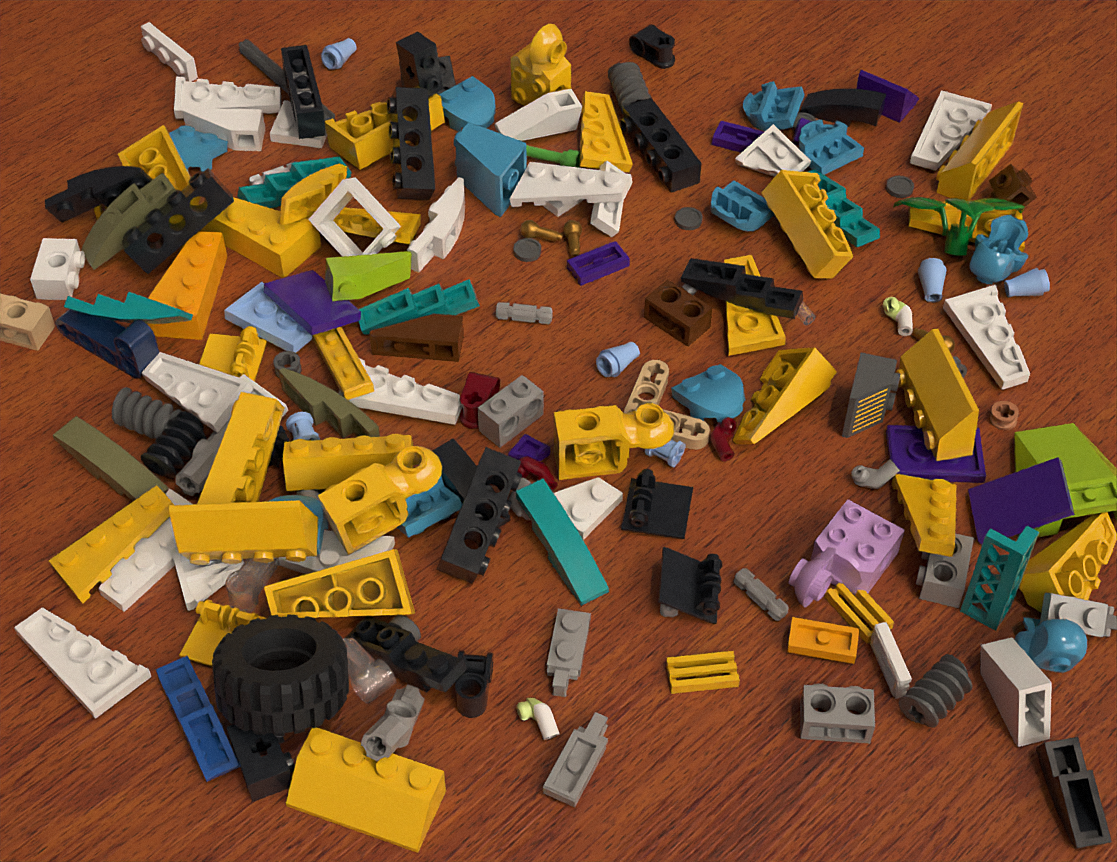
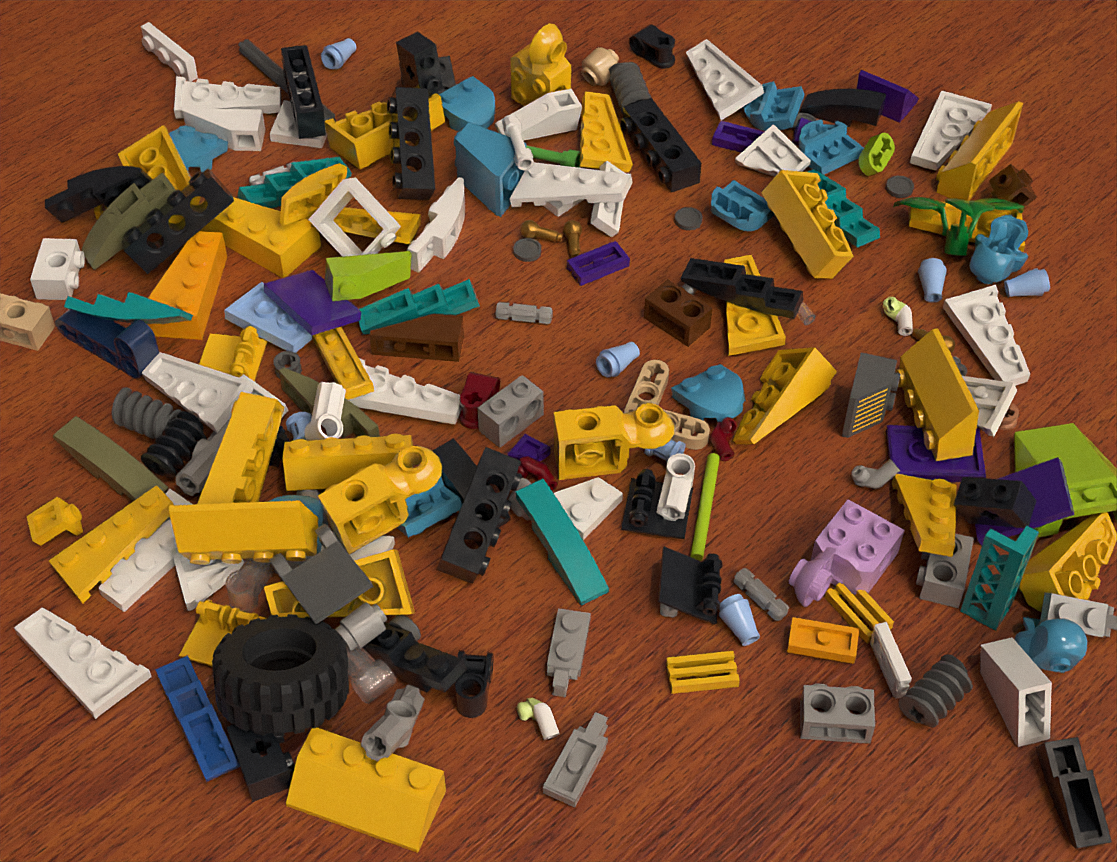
none -> yellow bracket [27,497,83,546]
none -> dark grey flag [269,524,373,624]
none -> white piece [305,382,346,441]
none -> light grey brick [335,602,387,652]
none -> white bar [502,114,534,170]
none -> tan head [581,47,619,86]
none -> white piece [657,453,695,521]
none -> white wing [686,39,764,121]
none -> lime bar [690,453,720,561]
none -> light blue cone [719,594,760,646]
none -> lime beam [859,133,895,176]
none -> black brick [953,477,1037,528]
none -> white wing [962,376,1017,437]

